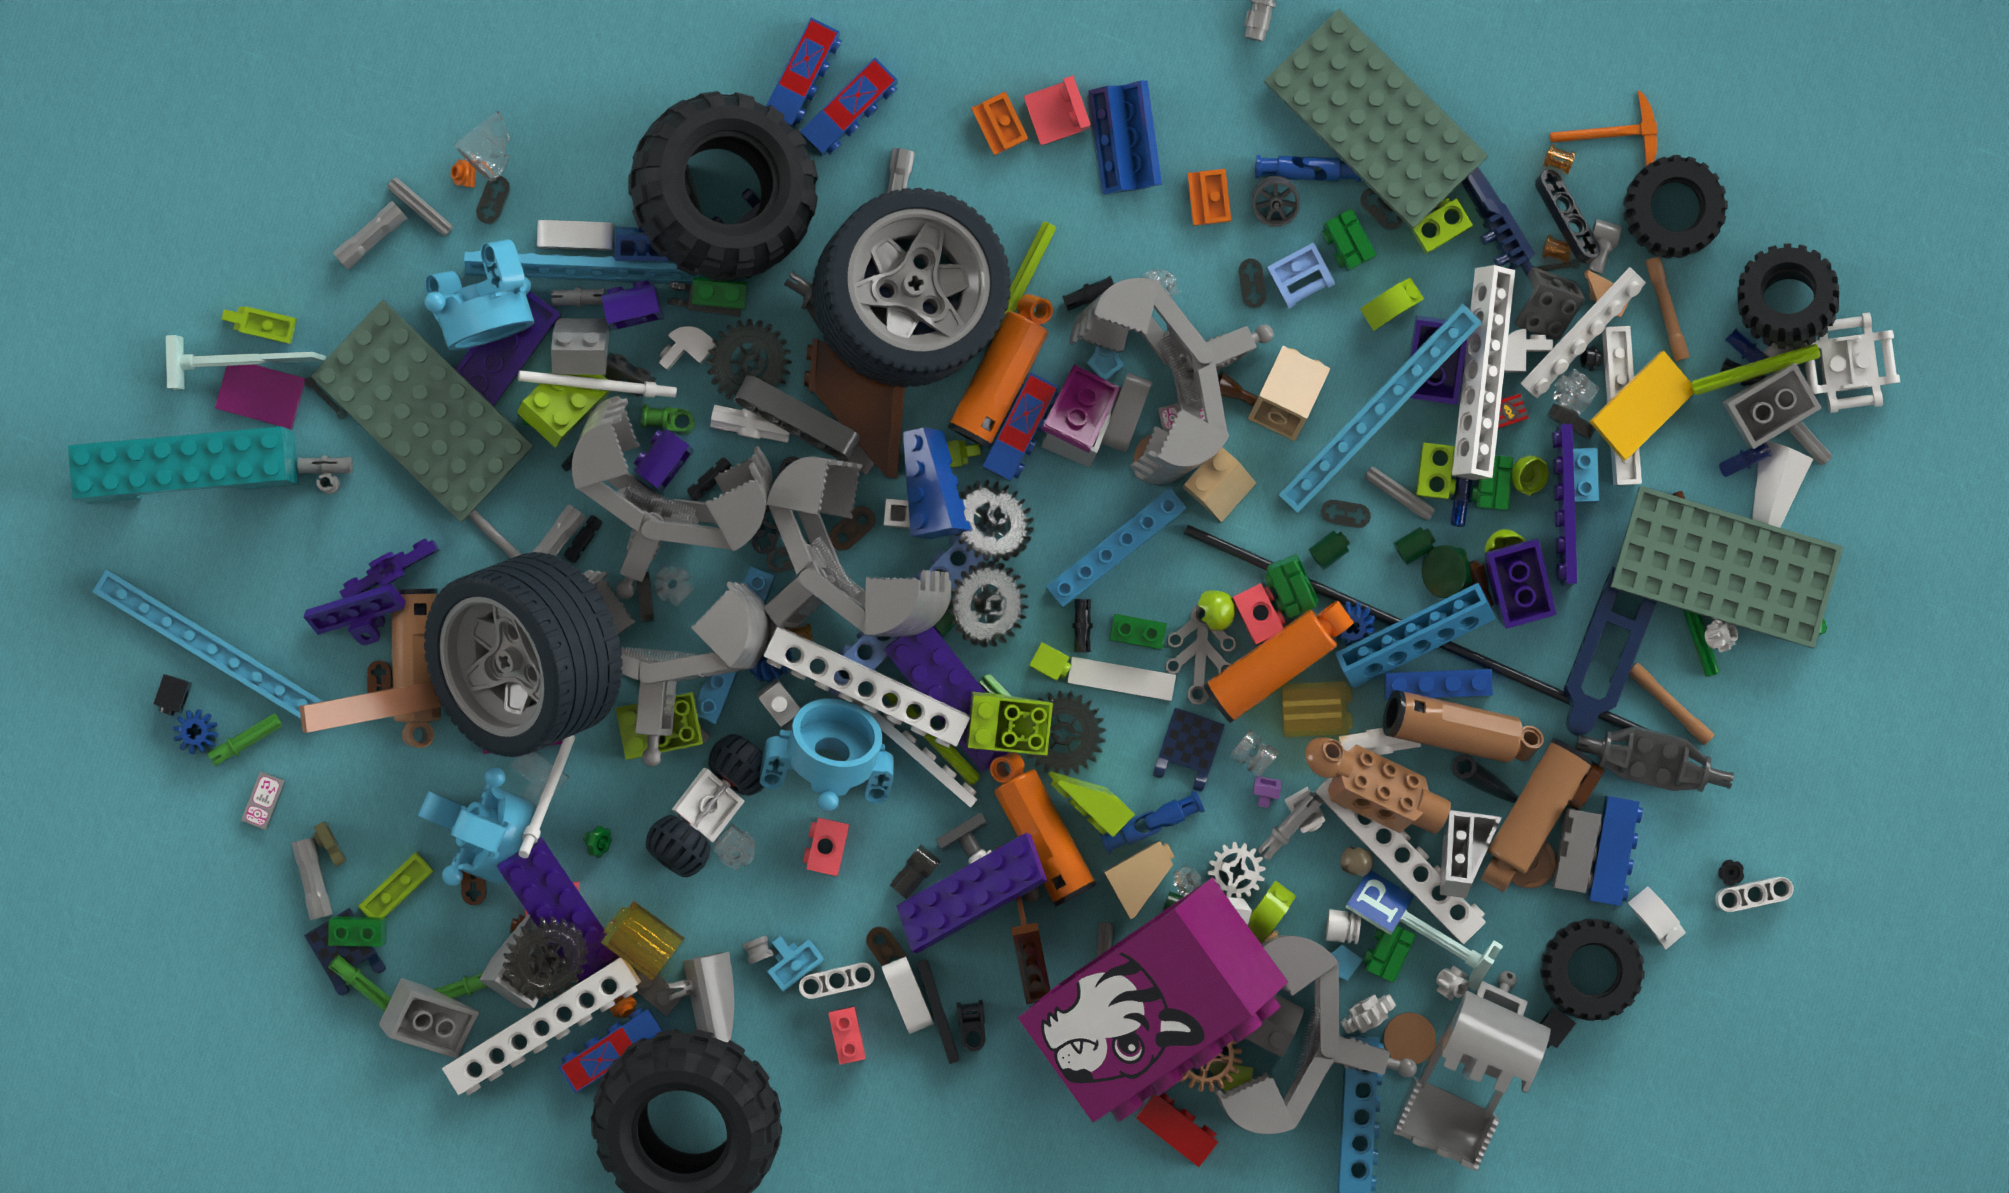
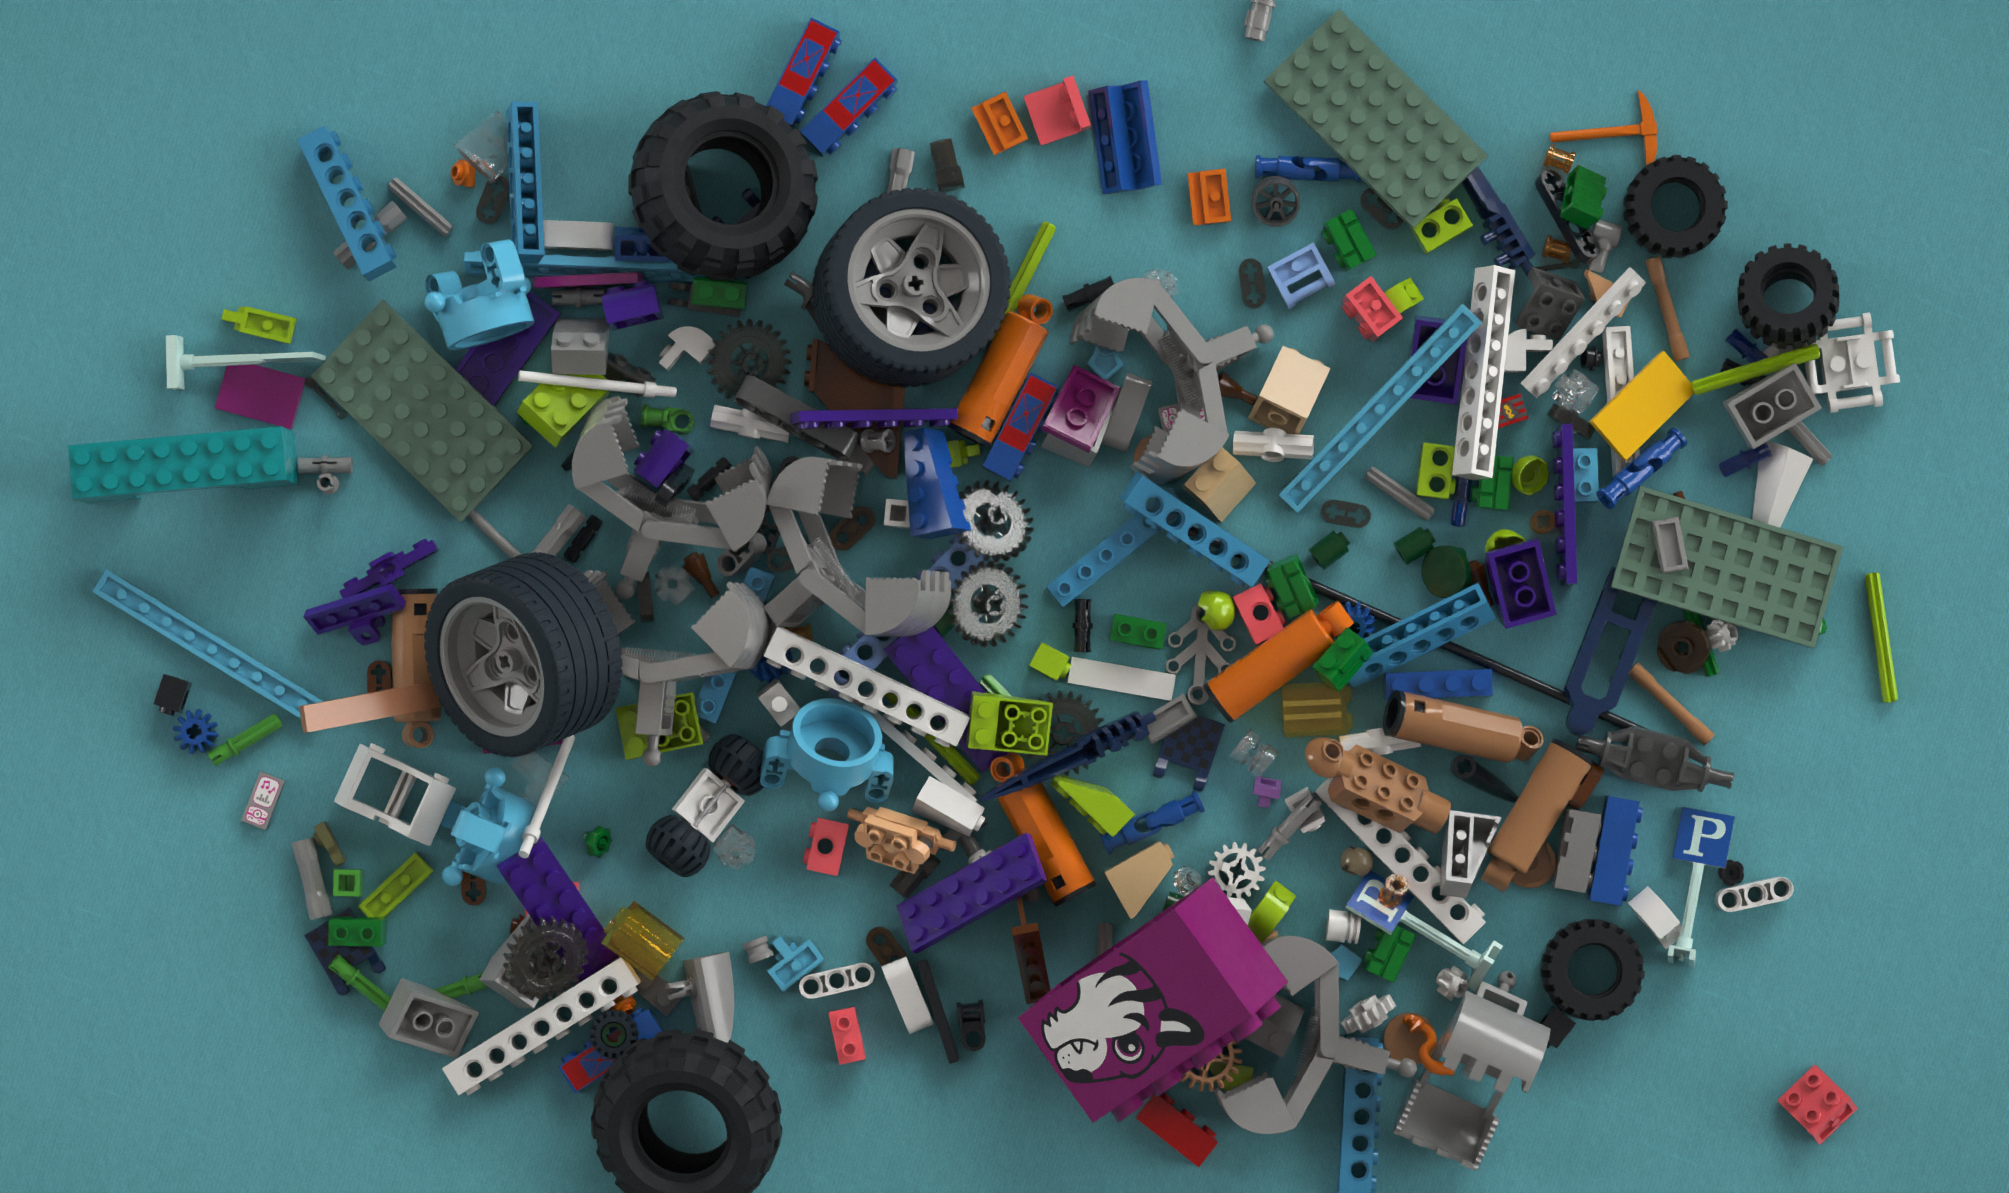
none -> dark azure brick [297,125,397,281]
none -> bright green brick [333,869,364,897]
none -> white window [334,743,456,846]
none -> dark azure brick [506,101,545,264]
none -> magenta tile [534,272,643,289]
none -> black bush [590,1010,639,1059]
none -> black beam [654,464,695,507]
none -> reddish brown cone [681,551,720,598]
none -> light grey beam [717,532,767,576]
none -> dark purple plate [791,408,958,429]
none -> light nougat piece [847,806,956,874]
none -> light grey bush [860,429,896,453]
none -> white slope [912,776,985,836]
none -> clear smoke piece [930,138,965,193]
none -> dark blue piece [979,711,1156,802]
none -> dark azure brick [1119,472,1270,587]
none -> light grey tile [1147,694,1198,744]
none -> white piece [1233,428,1314,462]
none -> green brick [1312,627,1373,692]
none -> coral bracket [1341,276,1403,342]
none -> clear orange bush [1379,874,1409,908]
none -> orange animal [1402,1015,1455,1076]
none -> clear orange bush [1529,510,1555,534]
none -> green brick [1560,165,1607,229]
none -> blue piece [1597,428,1687,509]
none -> light grey tile [1651,517,1689,574]
none -> dark brown plate [1657,620,1712,674]
none -> piece [1668,807,1735,968]
none -> coral bracket [1778,1065,1858,1145]
none -> lime axle [1865,572,1898,703]

